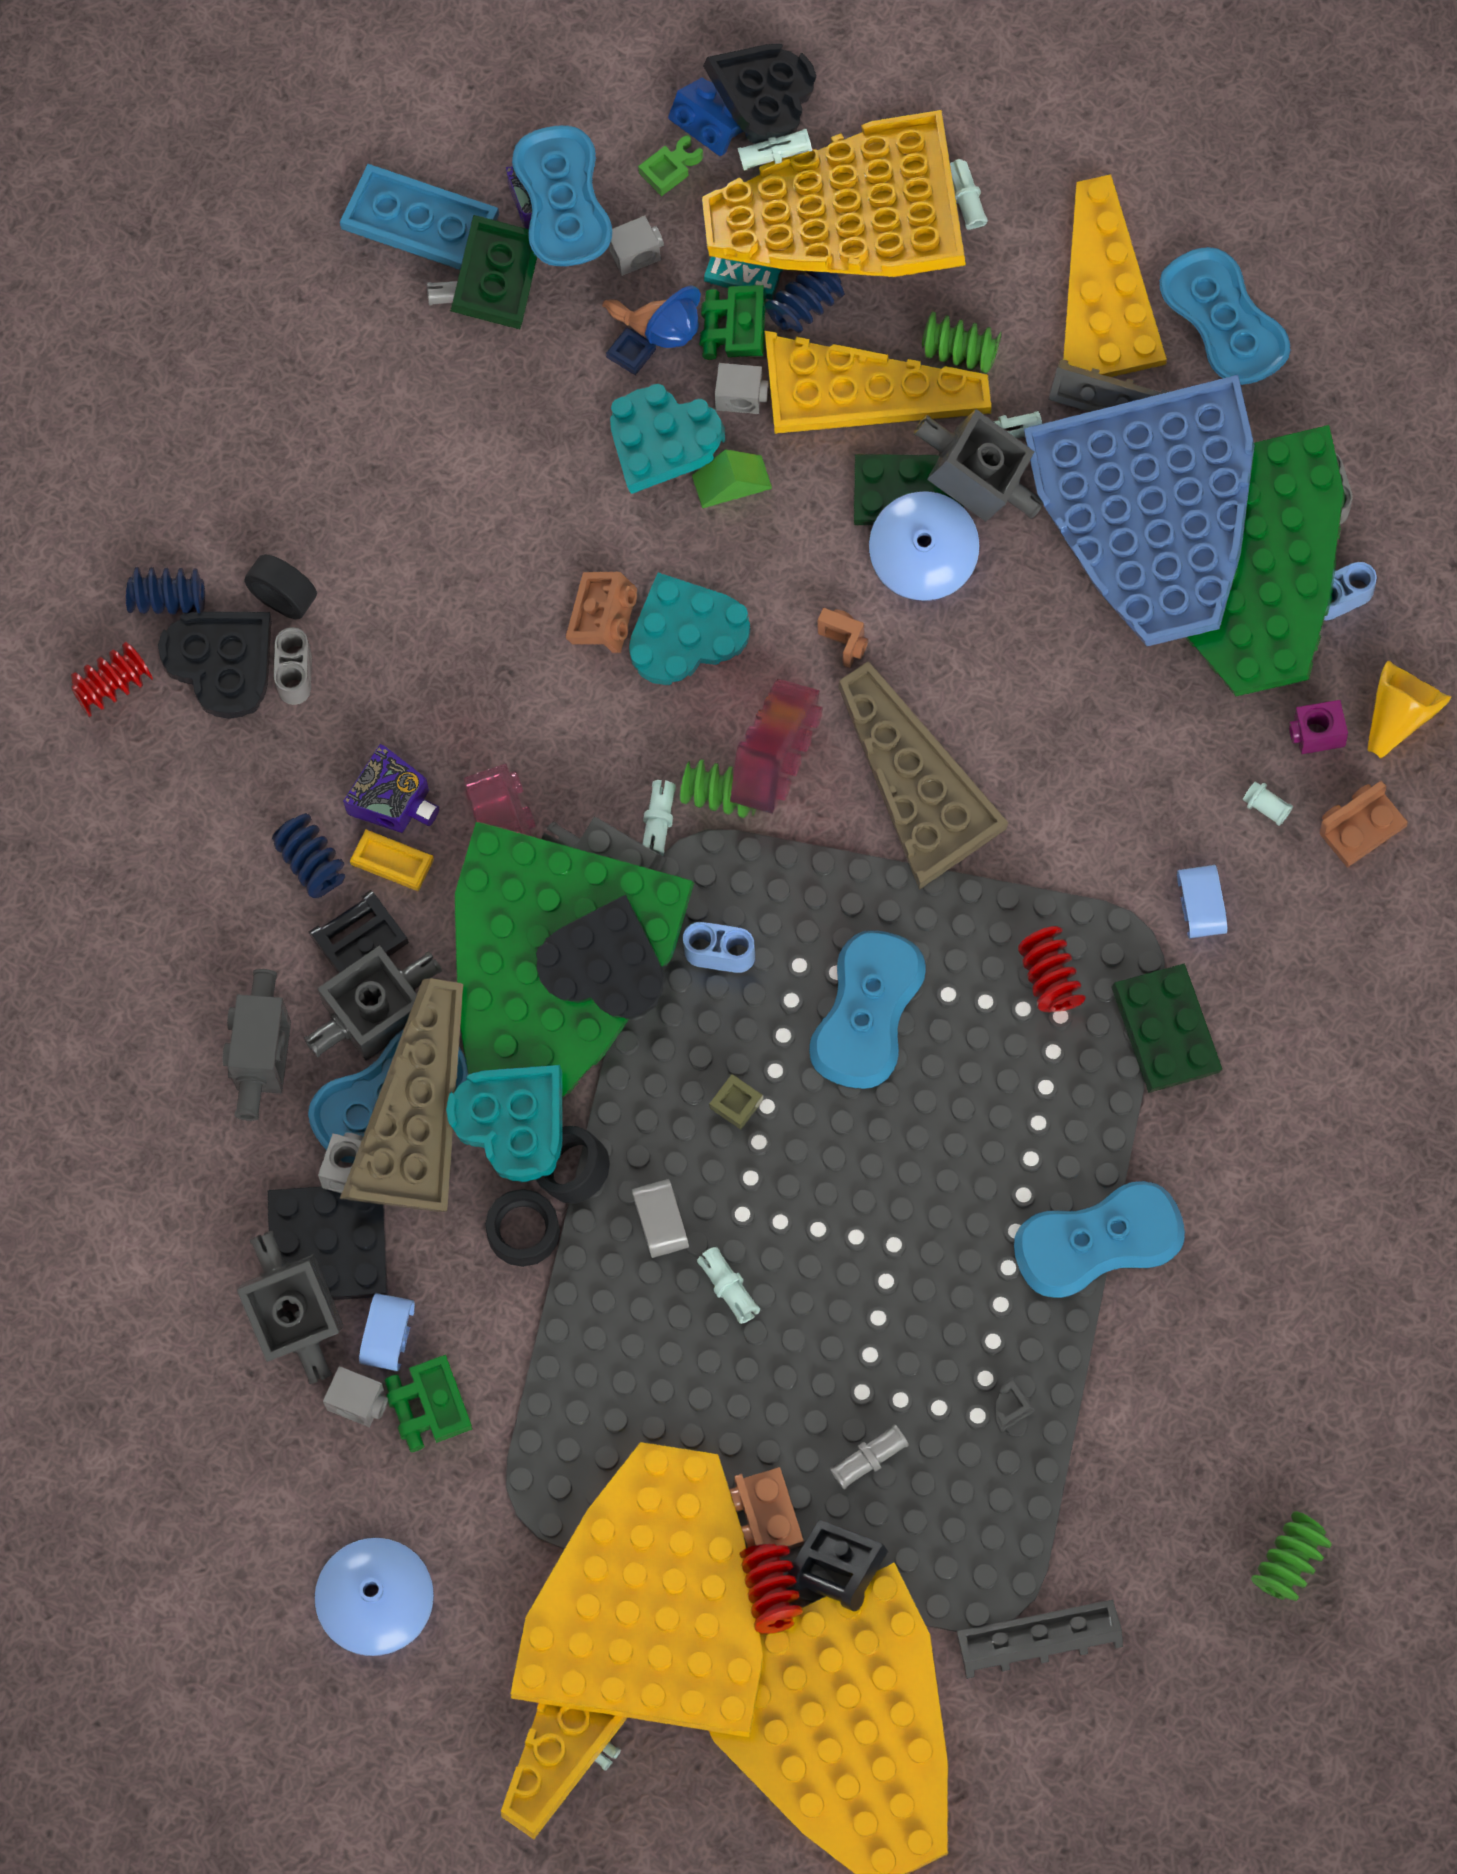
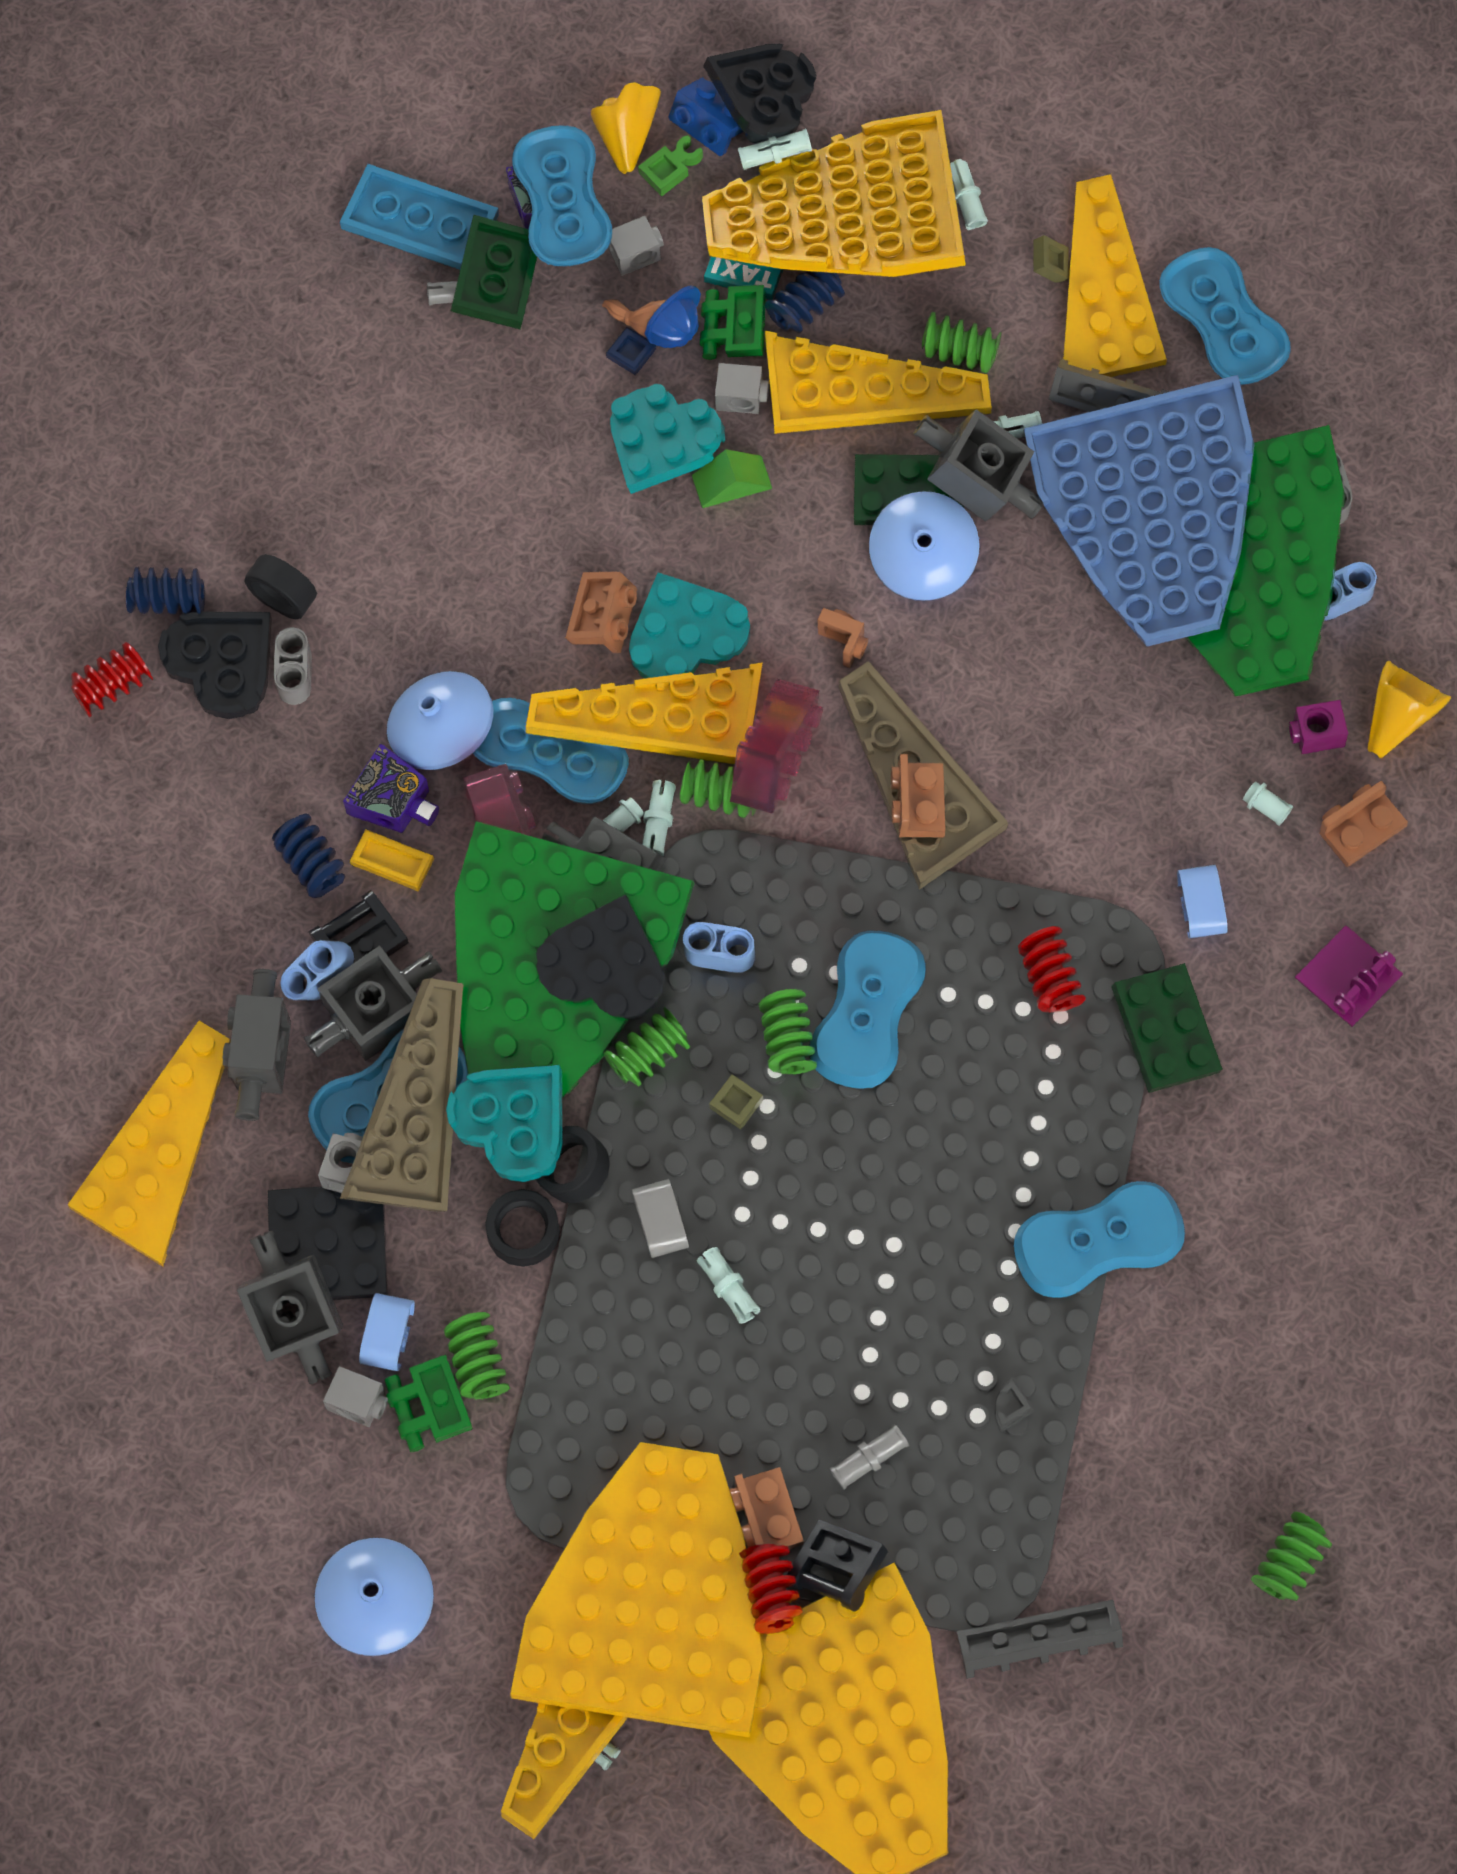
none -> yellow wing [68,1020,231,1267]
none -> light blue beam [280,940,354,1001]
none -> light blue dish [387,671,494,770]
none -> bright green piece [444,1312,510,1399]
none -> dark azure plate [473,698,629,804]
none -> yellow wing [526,663,762,766]
none -> yellow hat [591,82,661,174]
none -> light aqua pin [603,797,644,832]
none -> bright green piece [604,1007,690,1087]
none -> bright green piece [759,989,817,1074]
none -> nougat bracket [891,754,945,838]
none -> olive plate [1033,235,1069,283]
none -> magenta hinge [1295,925,1403,1027]

